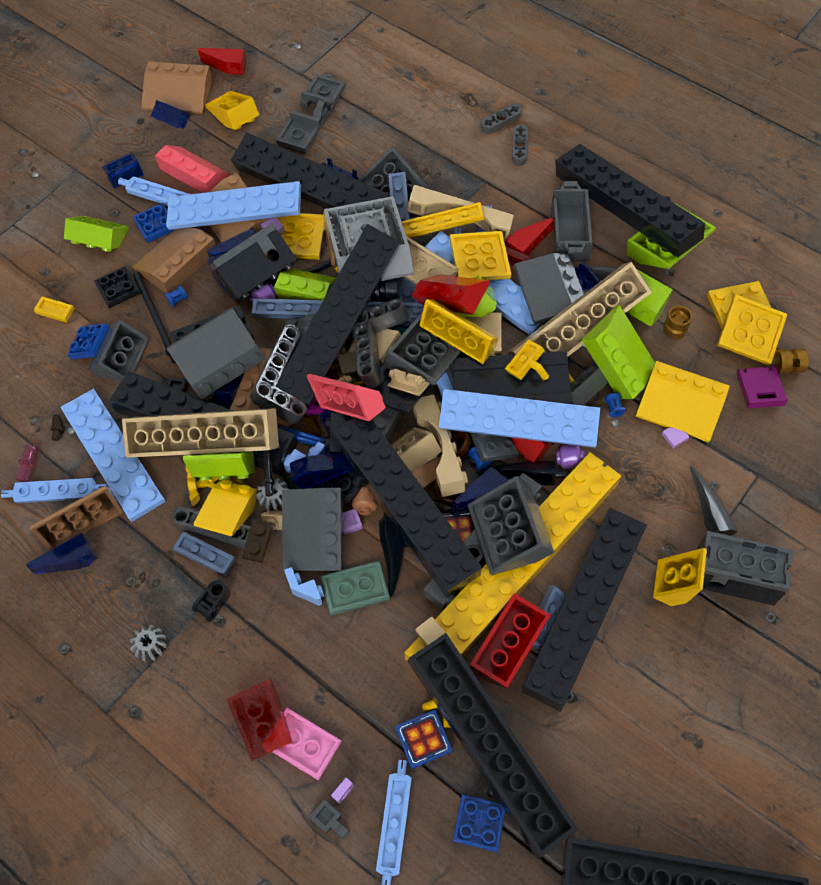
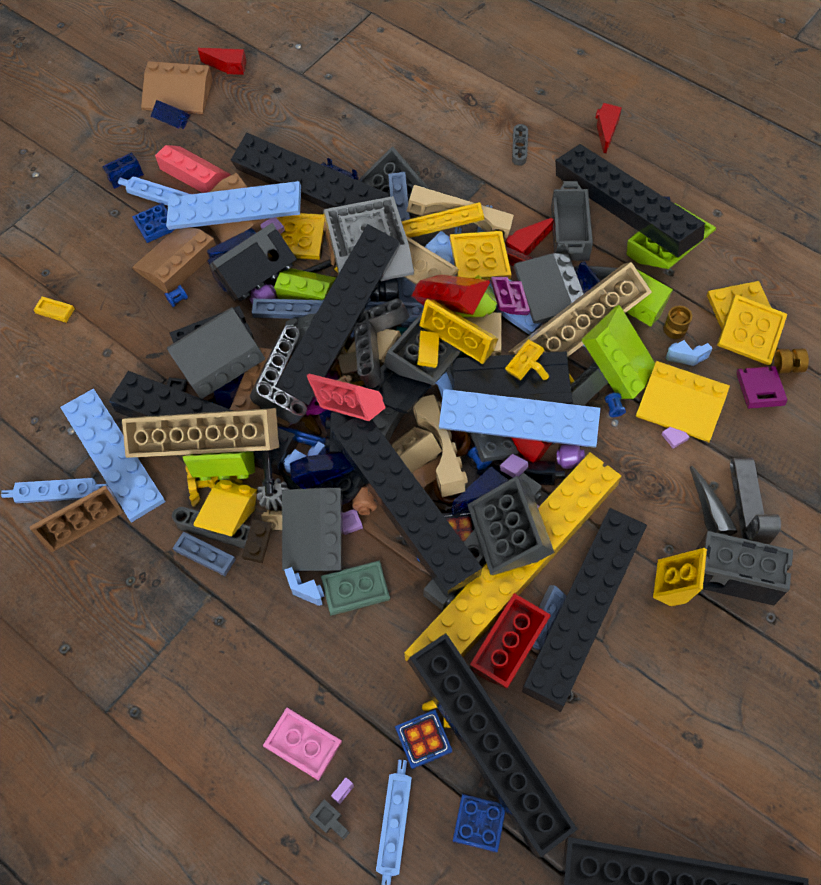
clear pink axle [16,444,38,482] -> none
clear blue slope [26,533,98,574] -> none
dark brown bar [51,414,65,441] -> none
lime slope [64,216,129,252] -> none
blue tile [67,323,109,360] -> none
dark grey slope [88,319,149,382] -> none
black tile [94,266,141,308] -> none
light grey gear [130,625,167,662] -> none
black bar [133,272,176,363] -> none
black piece [192,580,230,622] -> none
yellow slope [205,91,259,130] -> none
clear red slope [226,678,293,761] -> none
dark grey plate [276,74,345,153] -> none
black piece [379,512,404,597] -> none
tan hinge [387,368,430,396] -> none
tan tile [415,617,445,645] -> none
dark grey beam [481,104,522,134] -> none
none -> yellow tile [417,330,439,368]
none -> magenta slope [490,277,530,315]
none -> lavender tile [500,454,528,478]
none -> red slope [595,103,622,154]
none -> light blue slope [665,340,712,366]
none -> flat silver beam [730,458,781,545]

